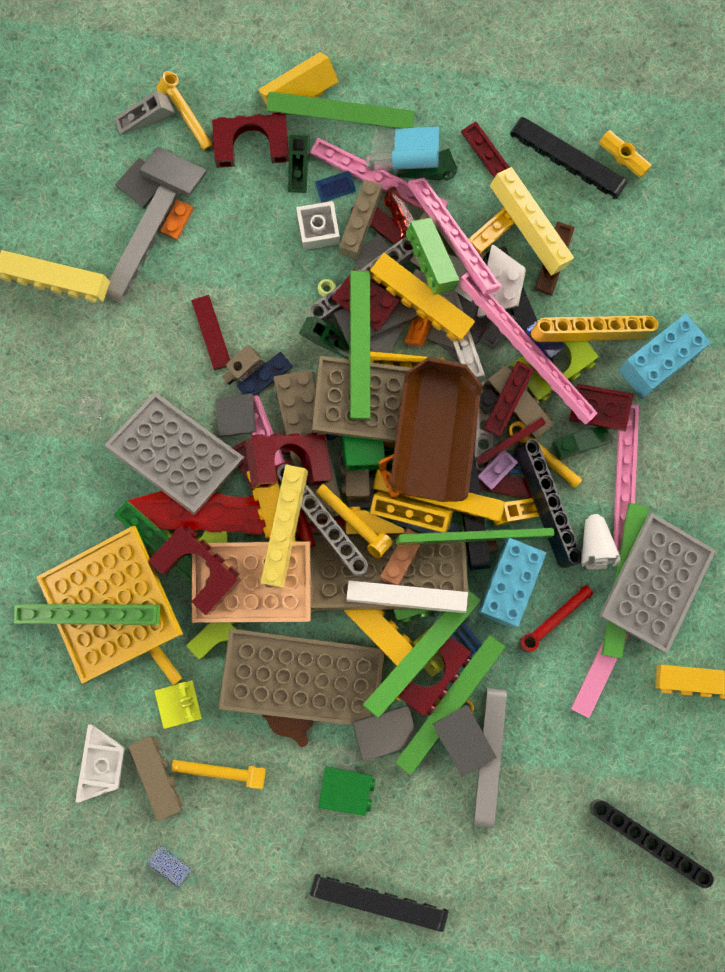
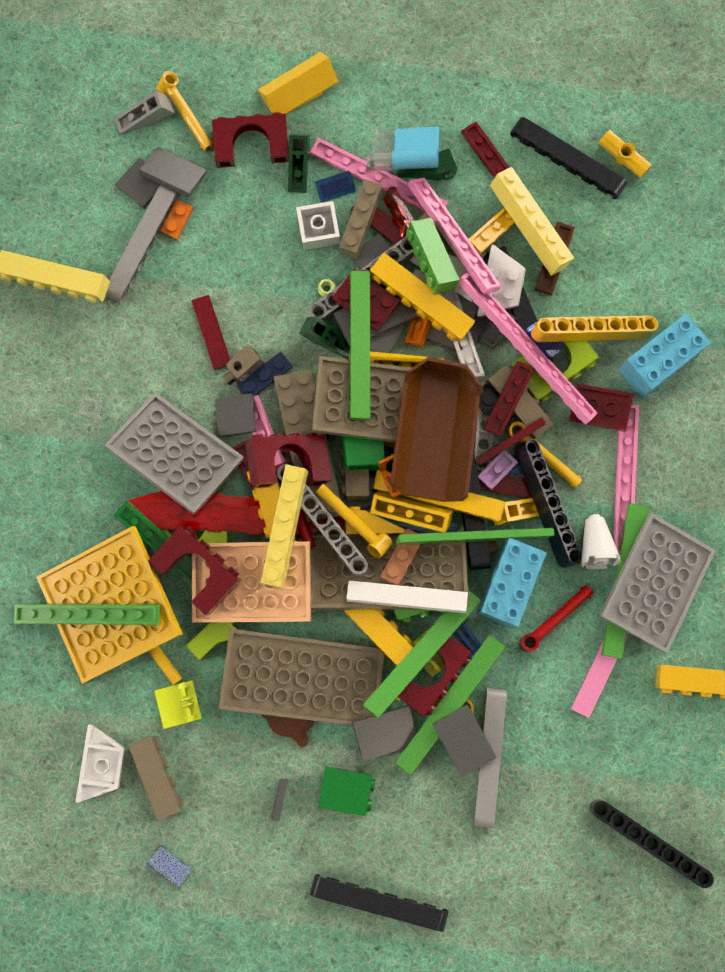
yellow piece [171,760,266,789] -> none
bright green tile [267,92,415,129] -> none
dark green slope [552,427,612,460] -> none
none -> dark grey tile [271,778,288,821]

